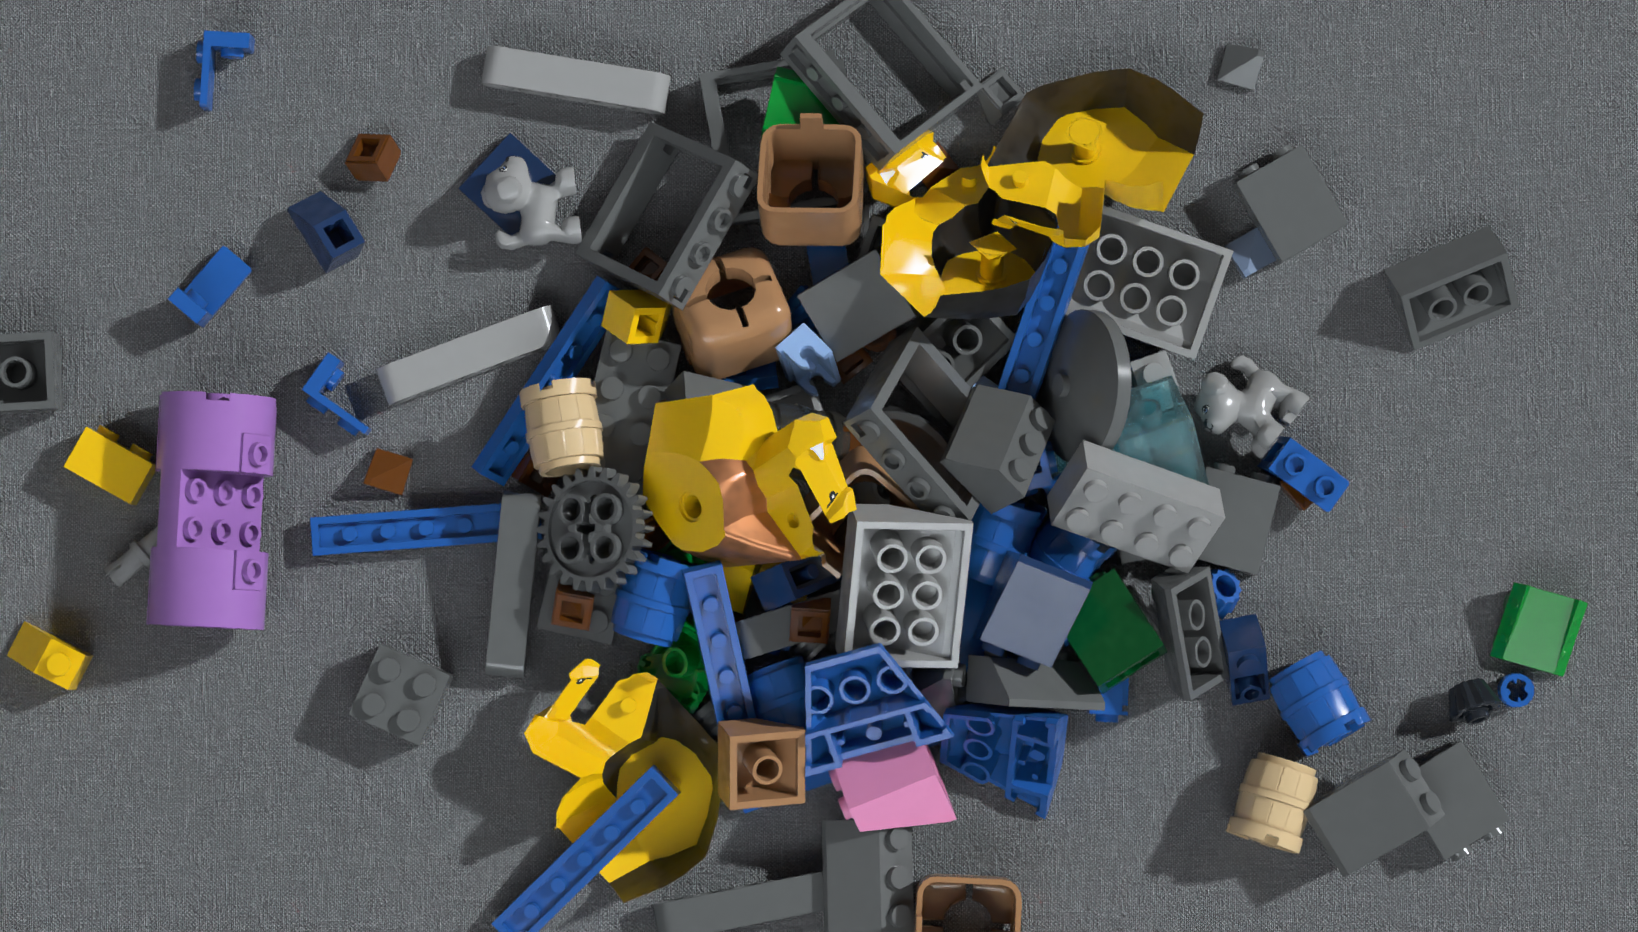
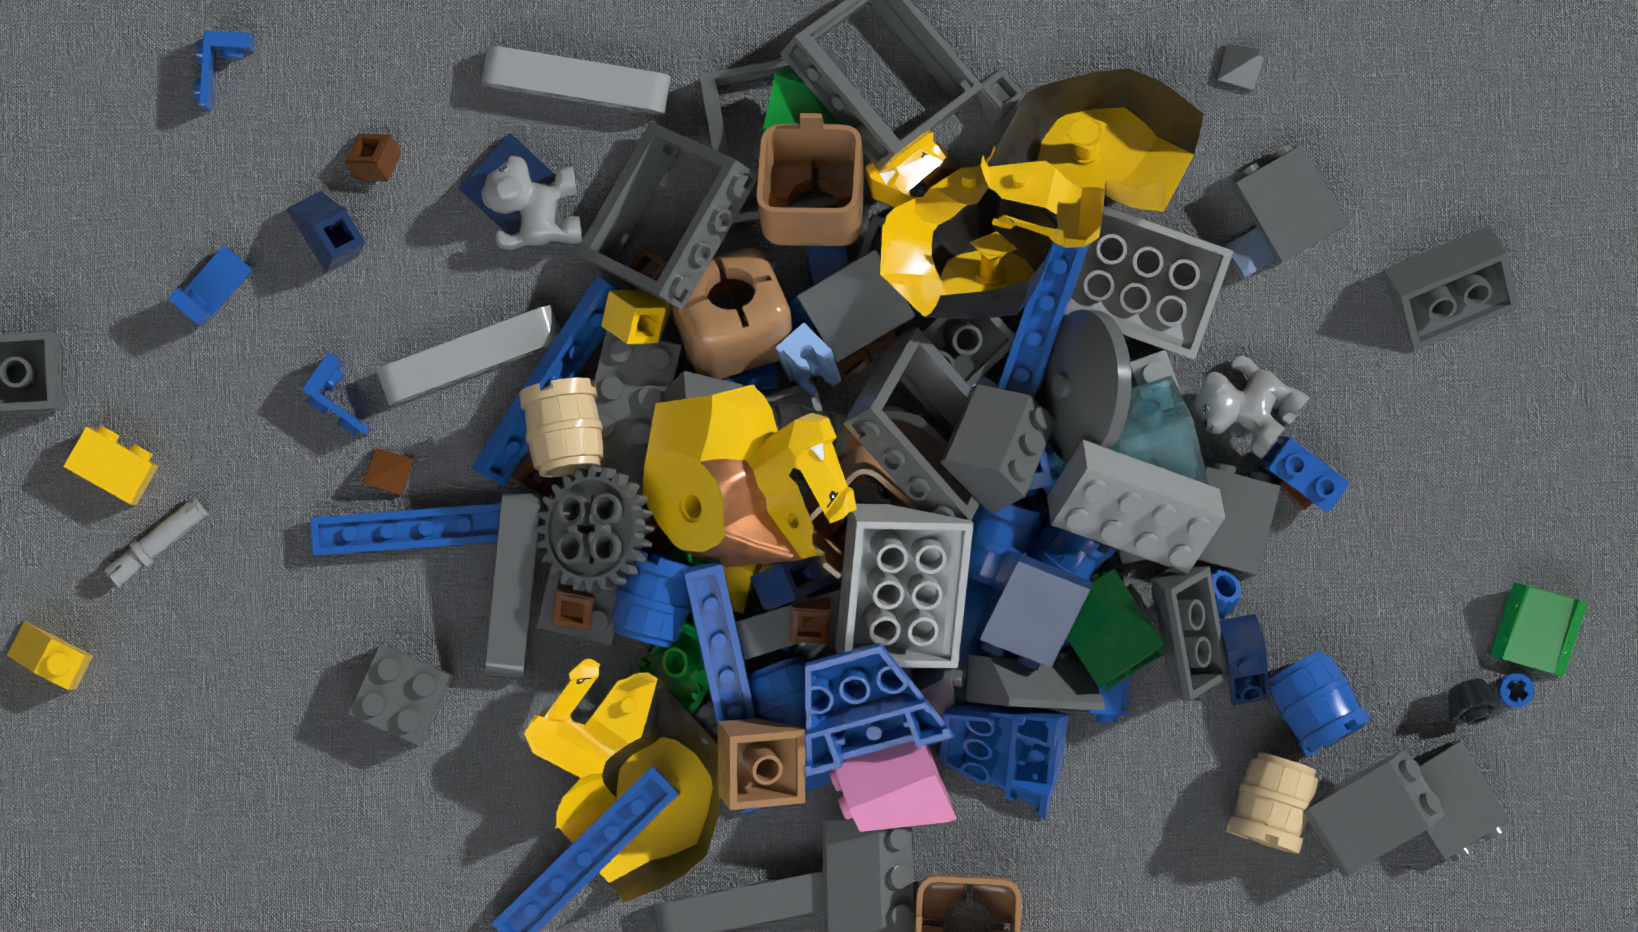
medium lavender cylinder [146,391,277,630] -> none

